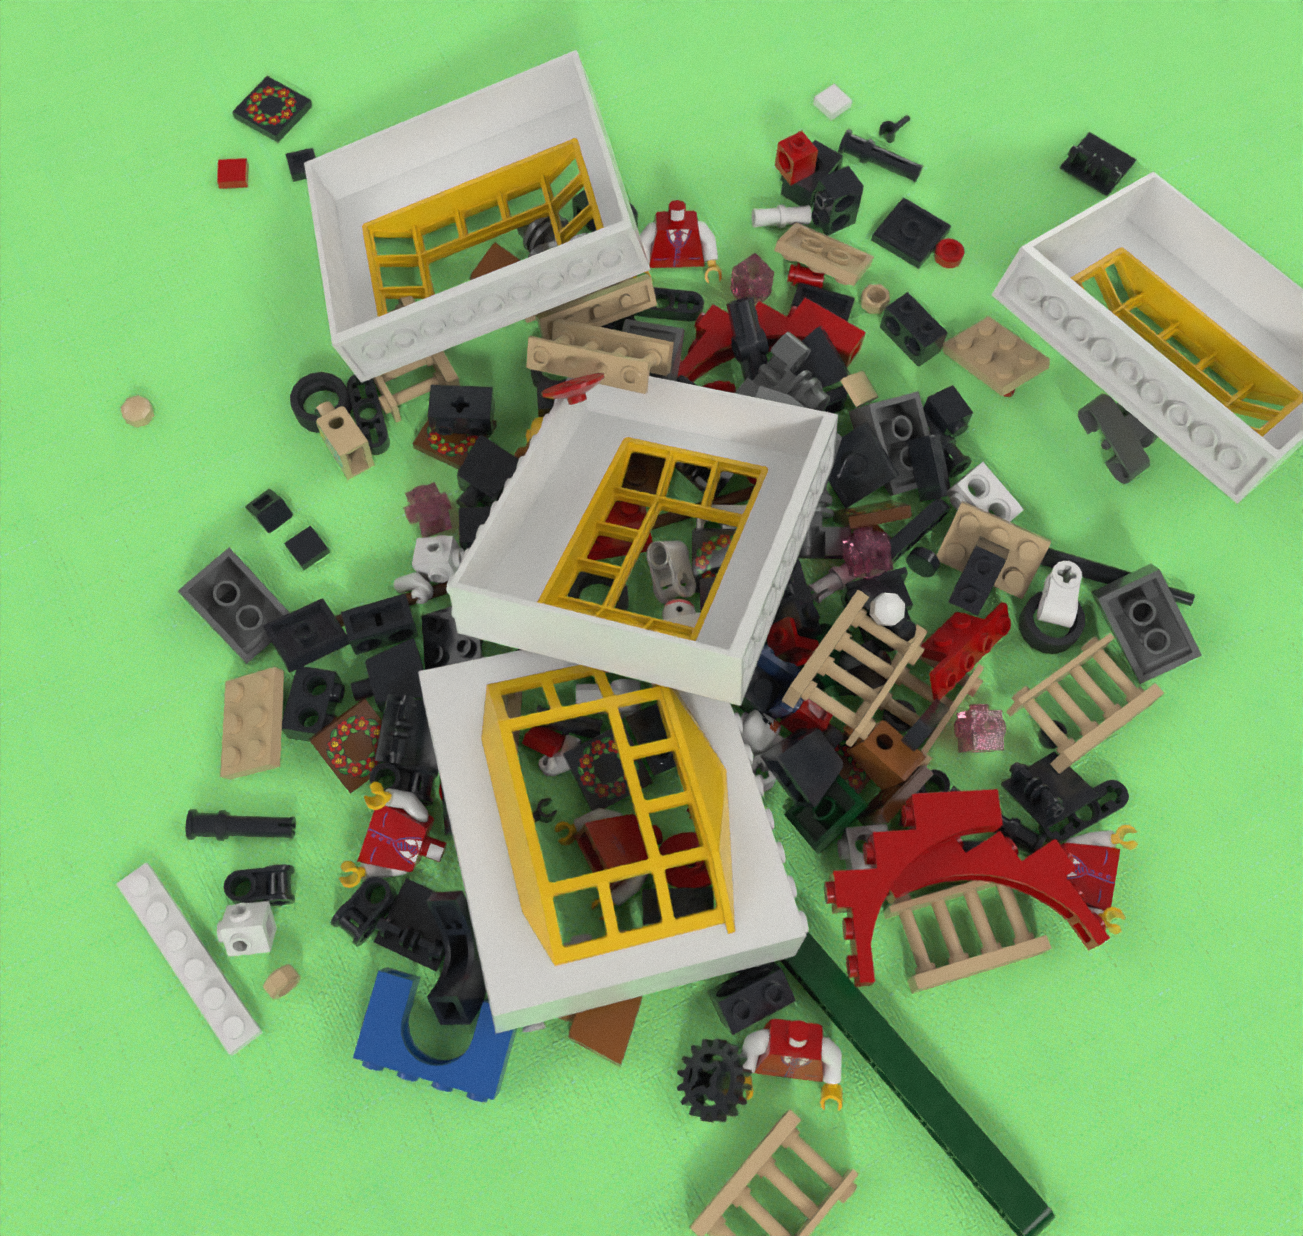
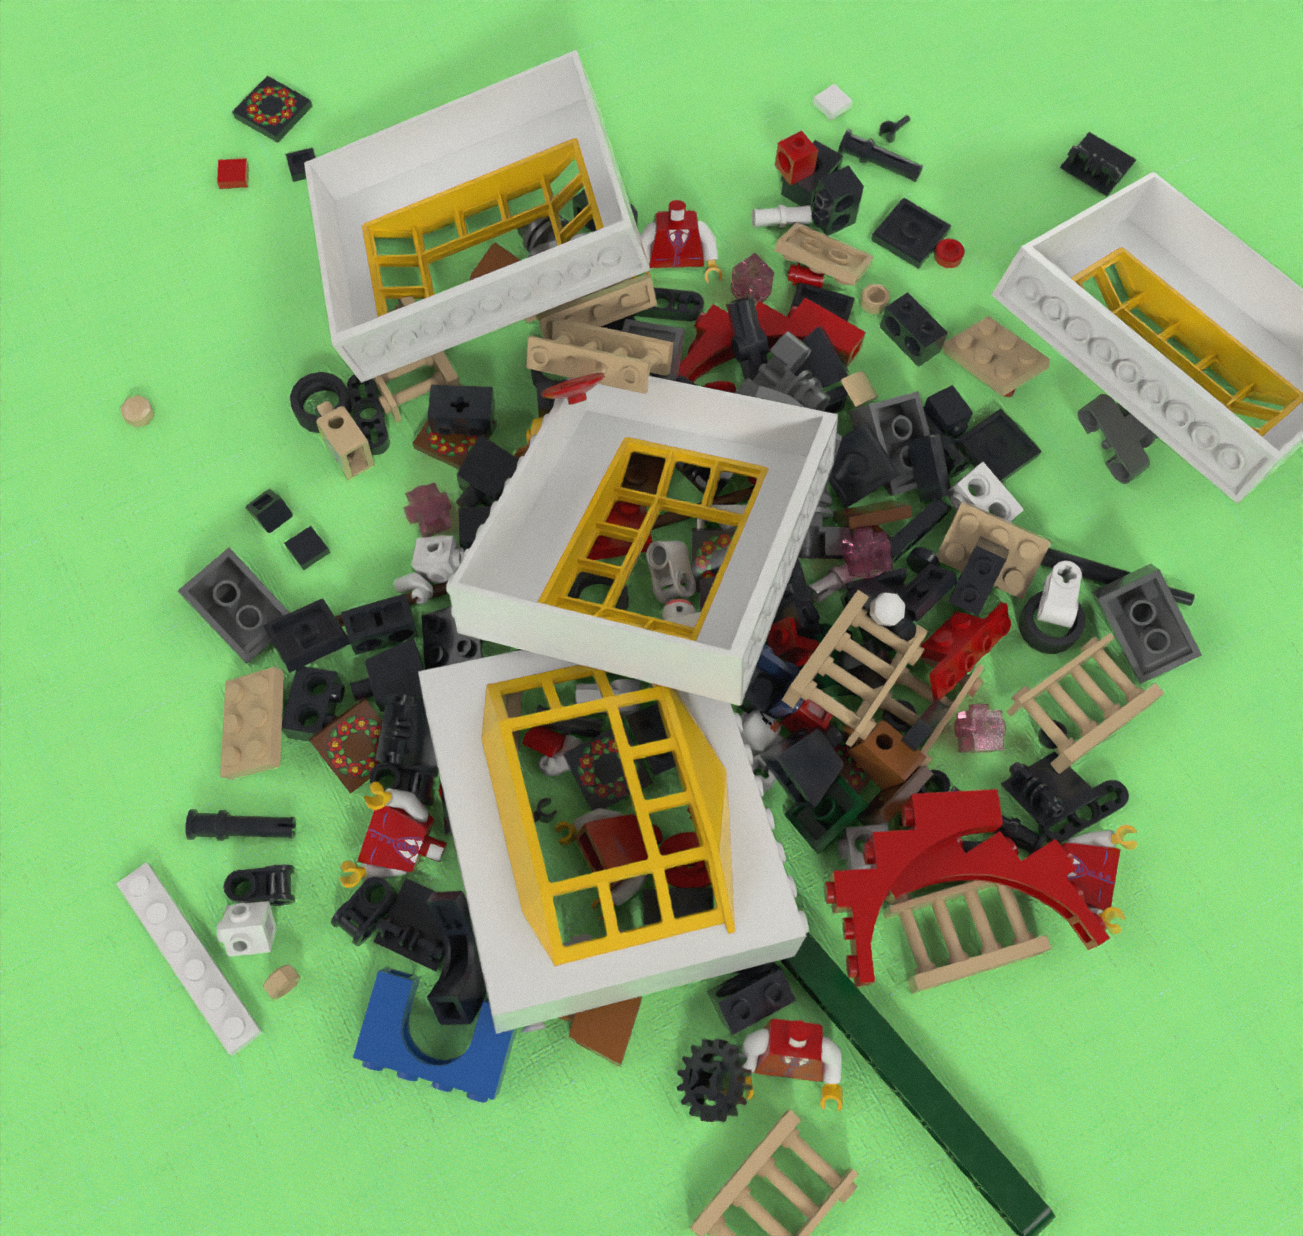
none -> black panel [898,564,958,622]
none -> black tile [956,408,1042,483]

